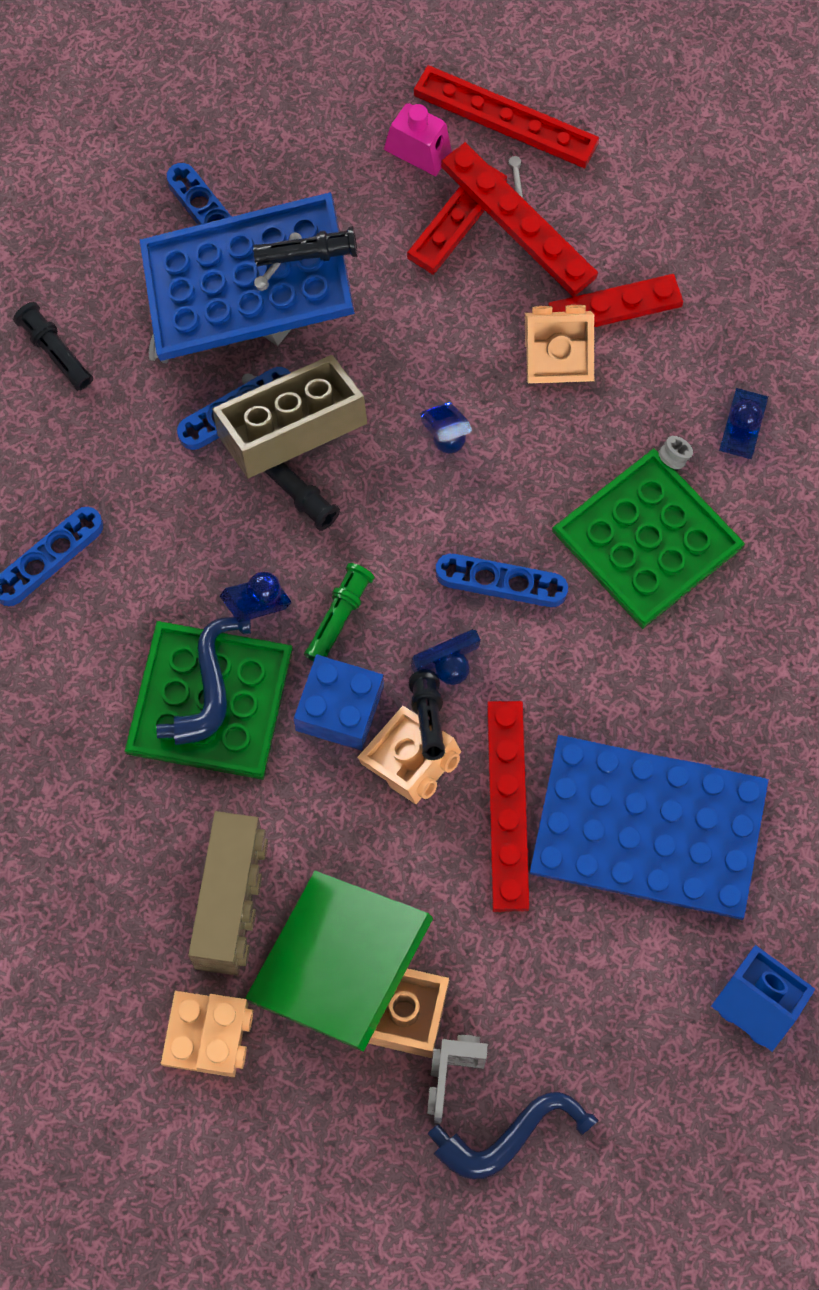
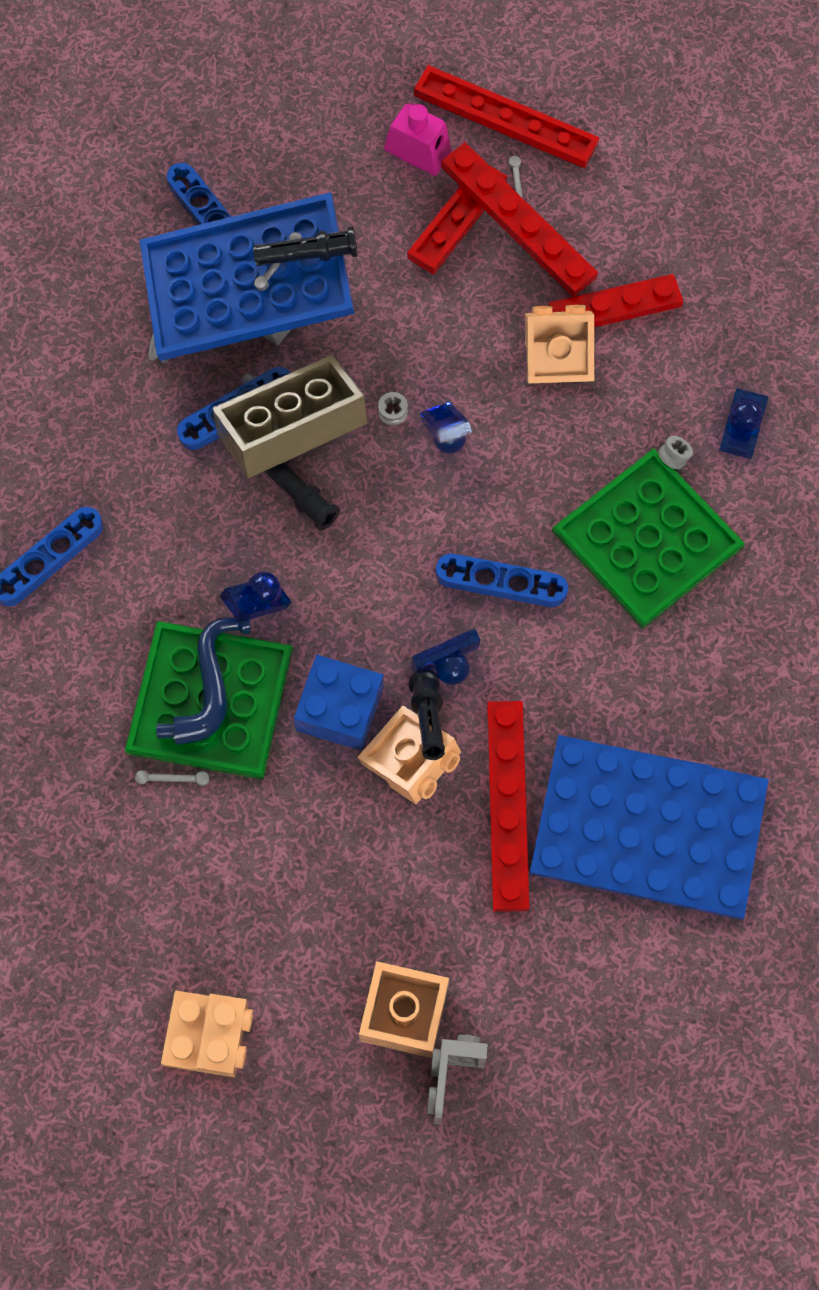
black pin [13,302,93,391] -> none
dark tan brick [188,811,268,976] -> none
green tile [245,871,433,1052] -> none
green pin [304,563,375,662] -> none
dark blue animal [427,1092,599,1180] -> none
blue slope [711,945,815,1052] -> none
none -> light grey hinge [135,770,210,786]
none -> light grey bush [378,392,408,426]

